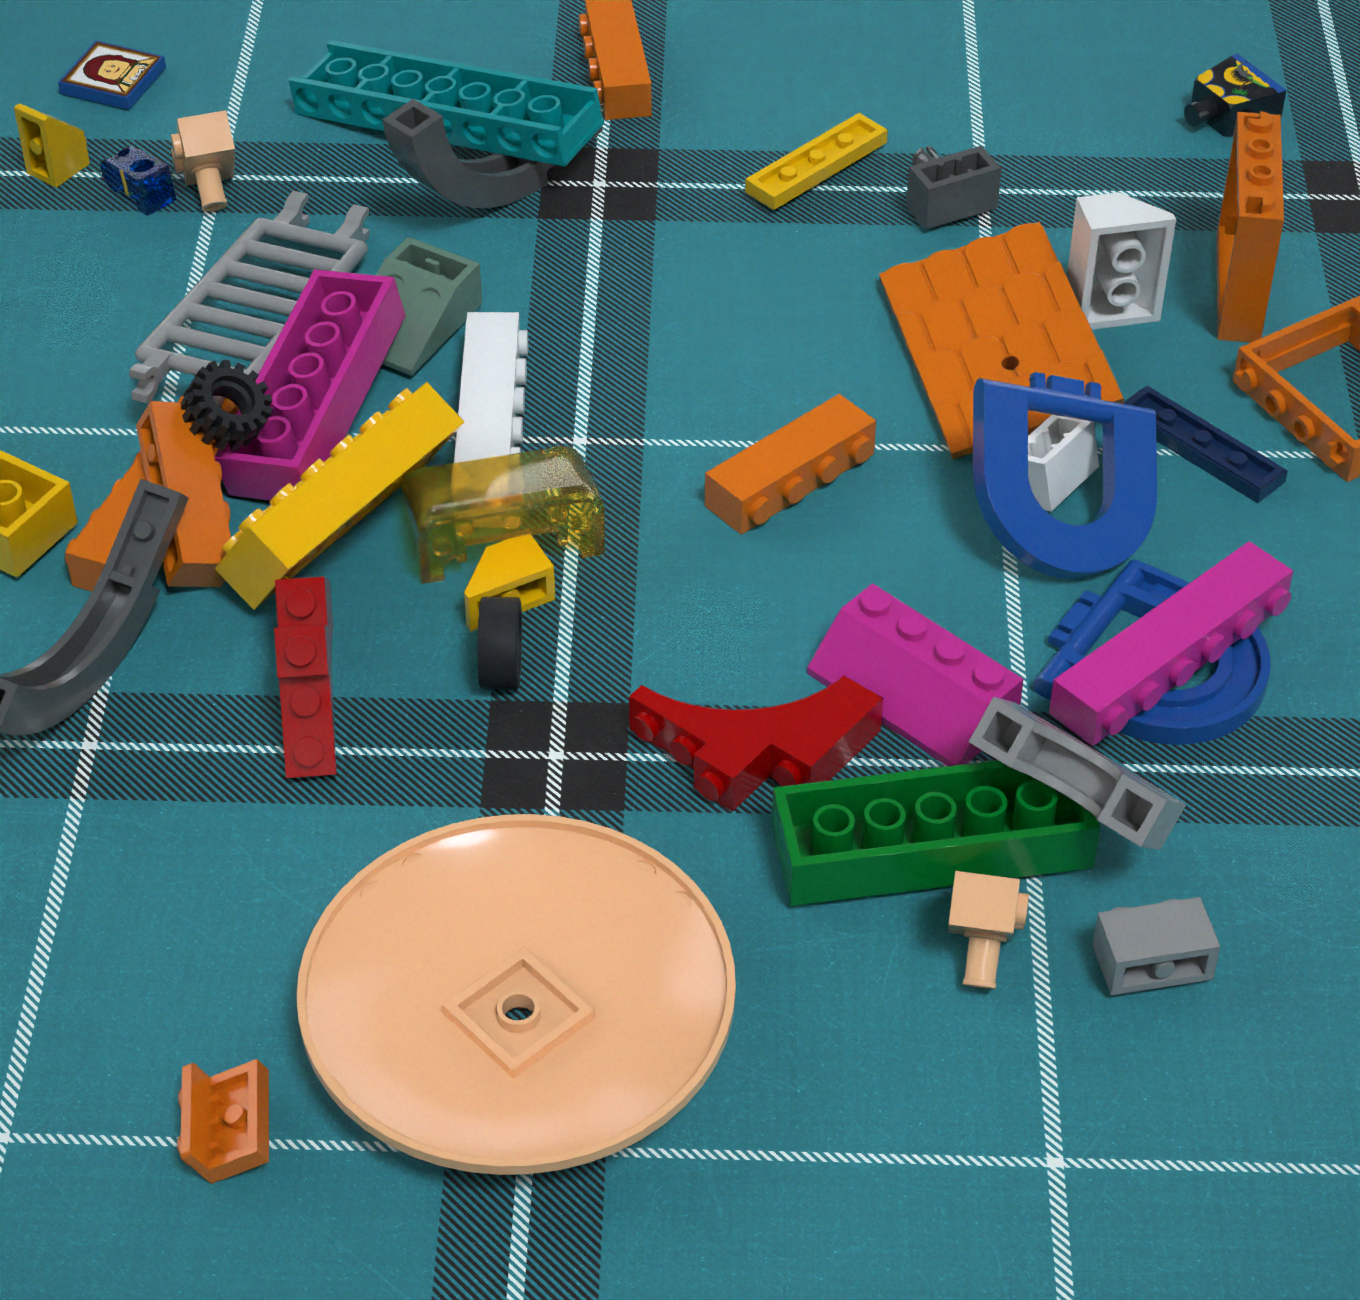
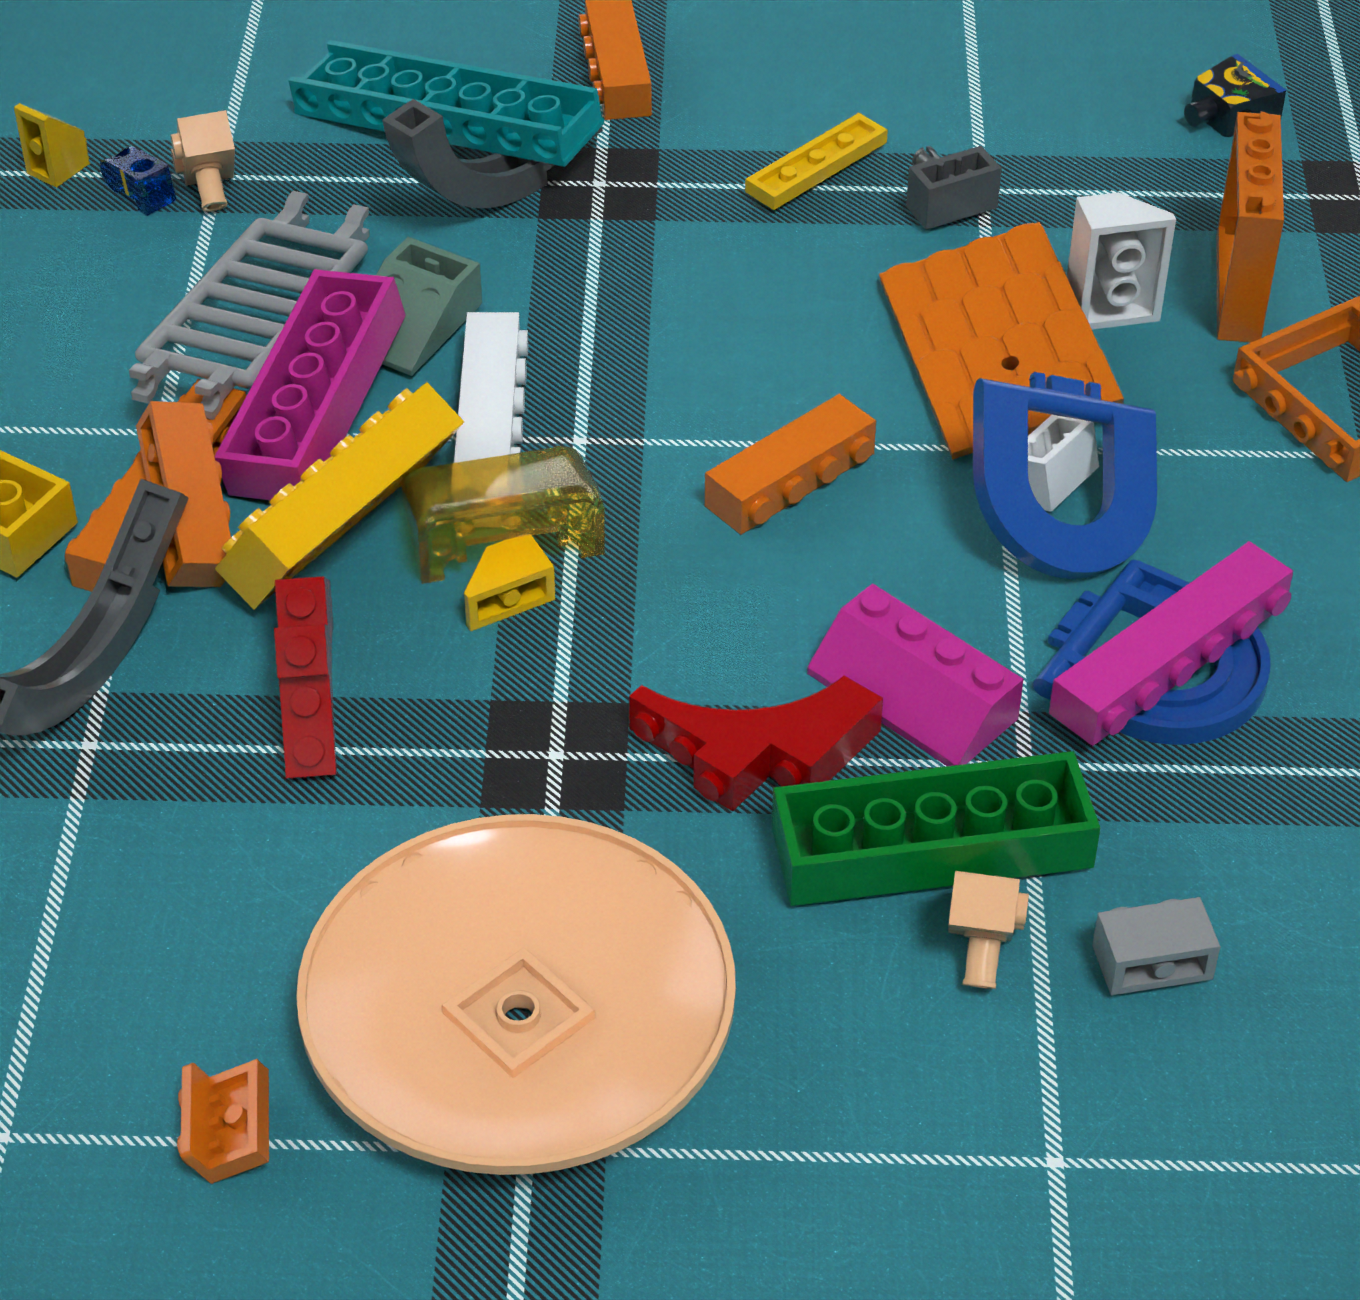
tile [58,40,166,110] -> none
black tyre [181,360,273,450] -> none
black tyre [477,597,522,690] -> none
light grey arch [969,697,1186,850] -> none
dark blue tile [1124,385,1288,504] -> none

